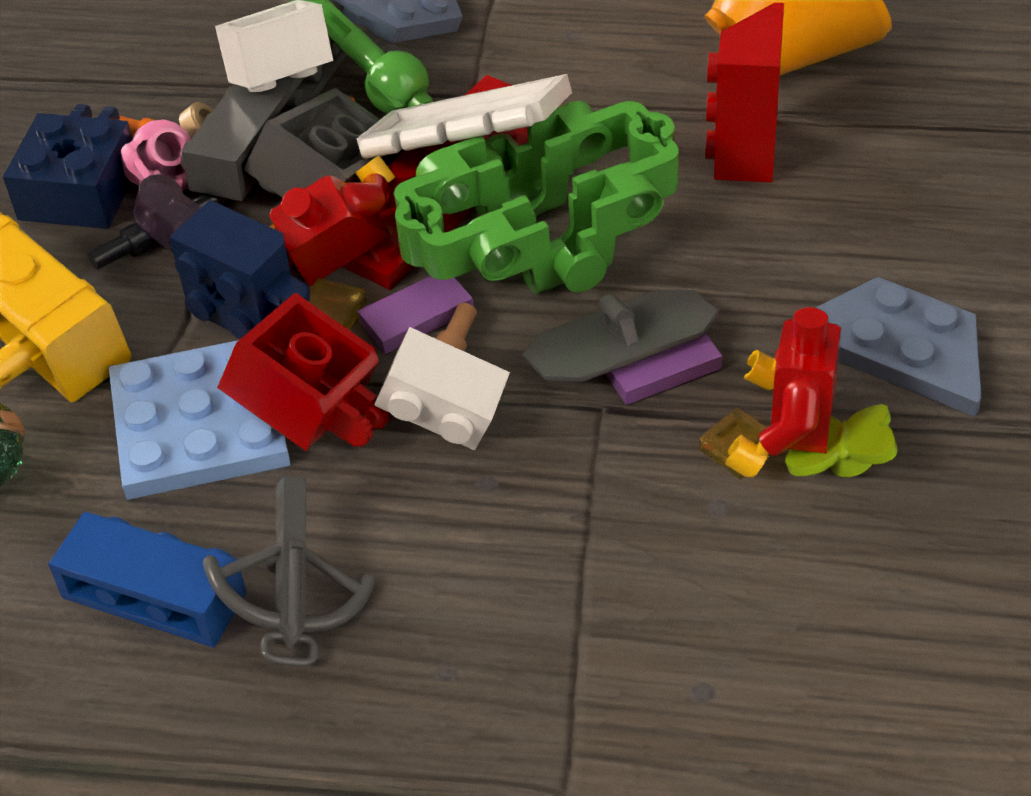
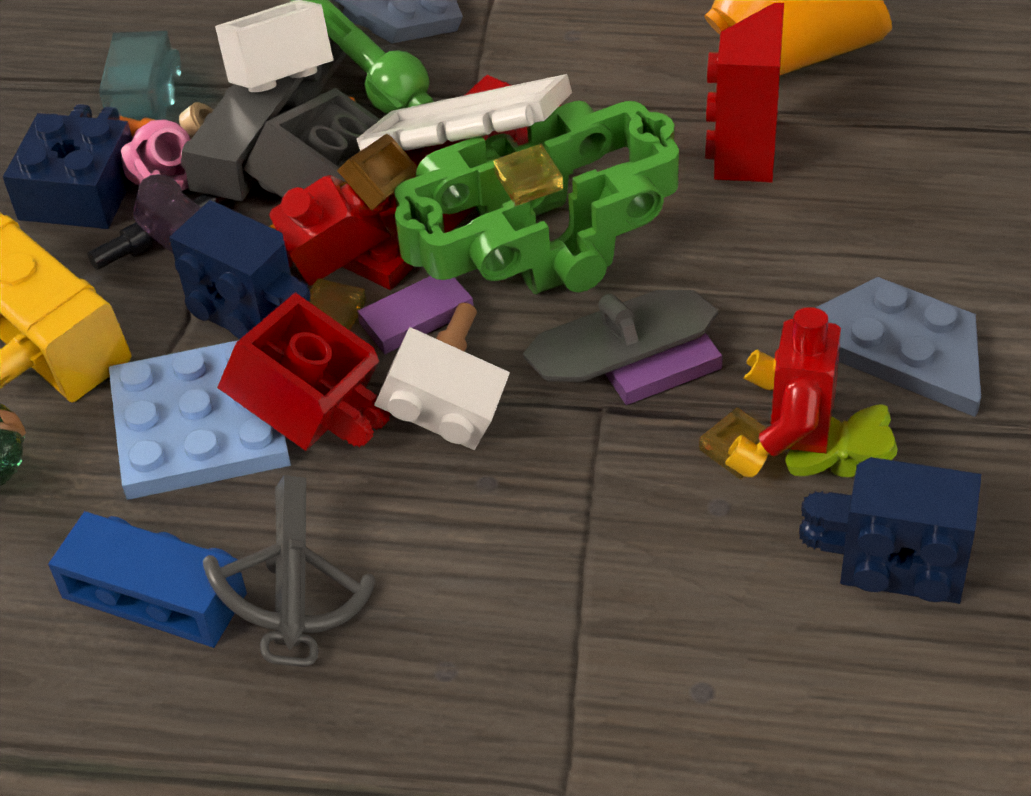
none -> clear light blue brick [99,31,181,121]
none -> pearl gold tile [337,133,418,210]
none -> clear yellow tile [494,144,563,206]
none -> dark blue hinge [799,457,982,604]

